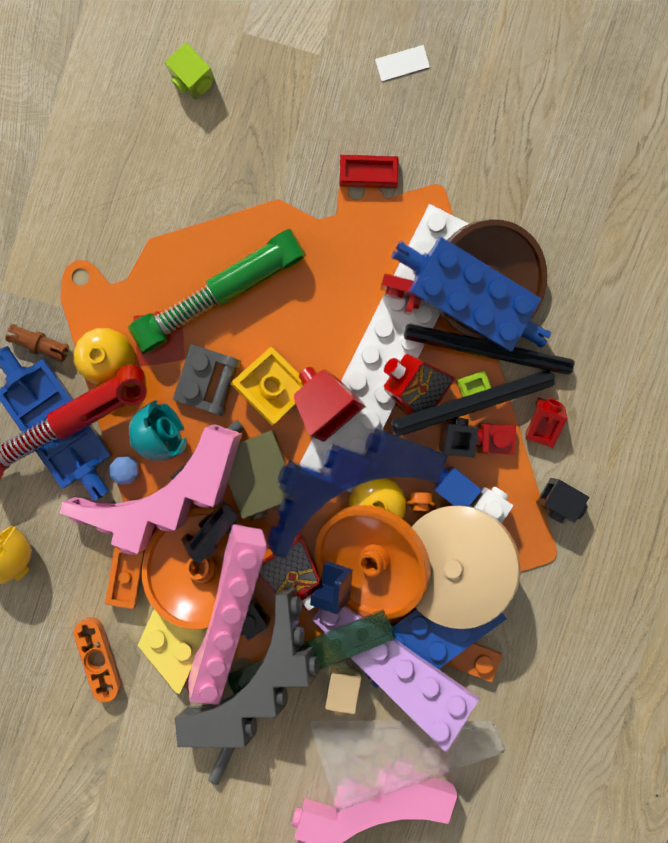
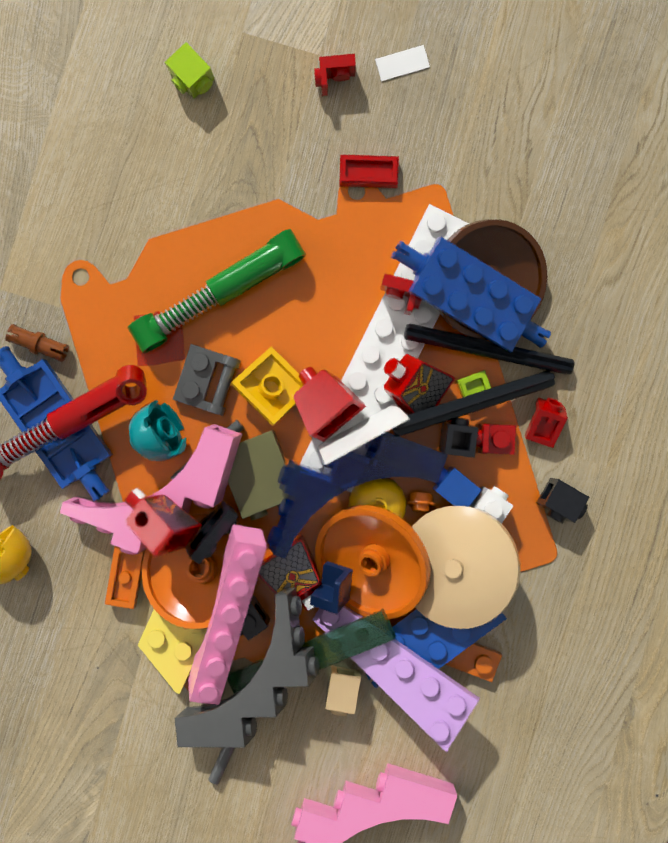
yellow cylinder [74,328,135,386] -> none
orange beam [74,617,121,702] -> none
medium blue tile [110,456,140,485] -> none
clear wing [309,721,506,812] -> none
none -> torso [125,488,202,557]
none -> red bracket [314,54,356,96]
none -> white sticker [318,403,409,465]

